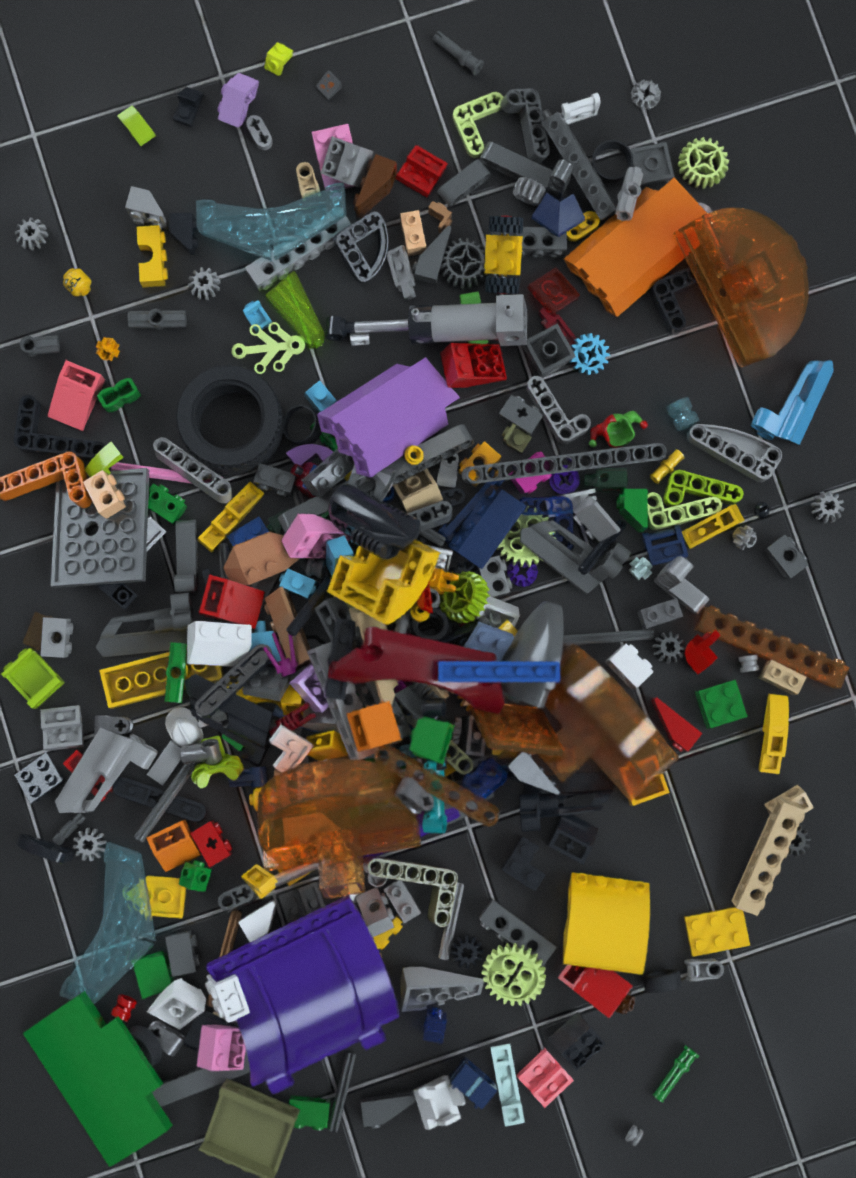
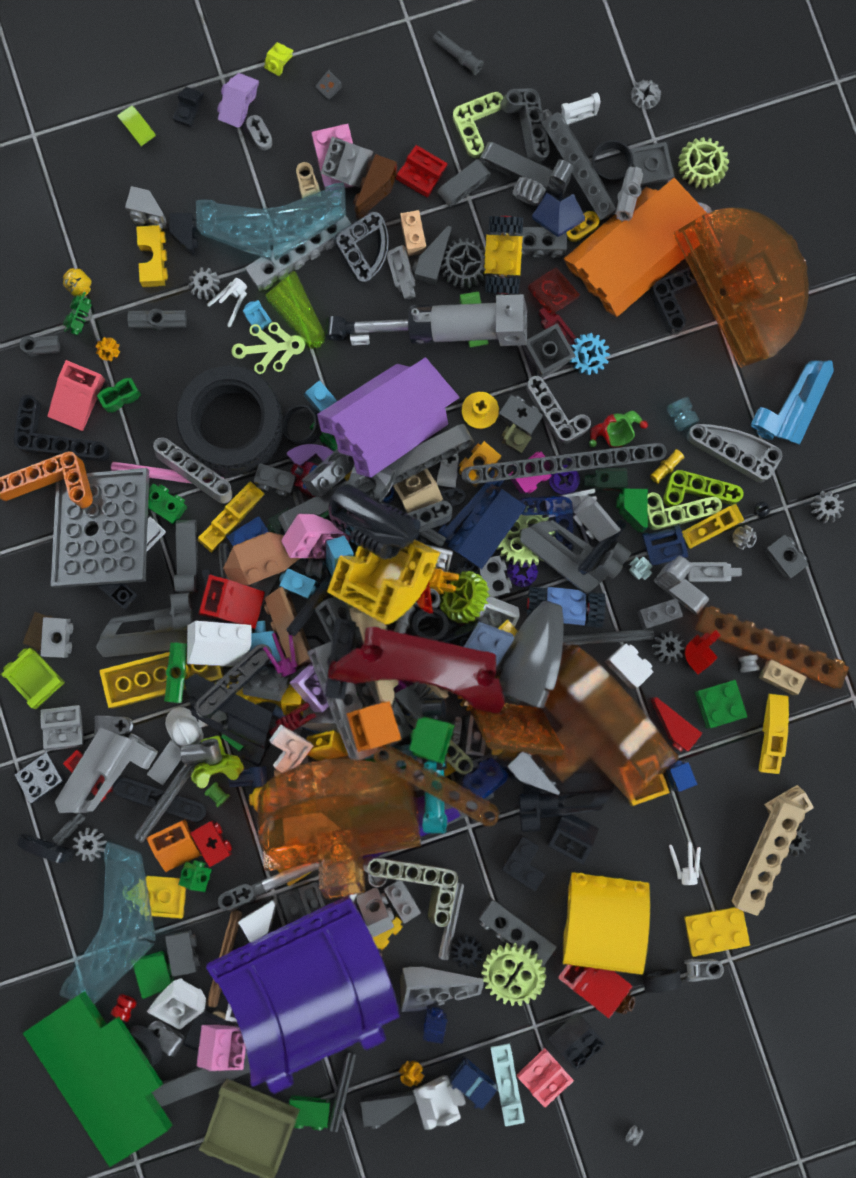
light grey gear [15,217,48,251] -> none
light nougat brick [83,470,126,519] -> none
lime slope [85,442,124,477] -> none
white bracket [205,974,250,1023] -> none
yellow slope [241,864,278,899] -> none
flat silver piece [394,777,434,814] -> none
yellow plate [404,445,424,465] -> none
yellow plate [410,603,430,622] -> none
medium nougat bracket [428,201,452,233] -> none
blue plate [438,662,560,683] -> none
red slope [440,343,507,388] -> none
green pin [653,1045,699,1103] -> none
none -> green hinge [63,292,92,336]
none -> bright green bush [204,782,230,808]
none -> white plant [207,278,247,327]
none -> light orange gear [399,1061,425,1087]
none -> yellow piece [461,392,499,429]
none -> plate [526,587,606,628]
none -> blue brick [664,760,697,792]
none -> white plant [669,842,701,885]
none -> light grey hinge [688,562,742,582]

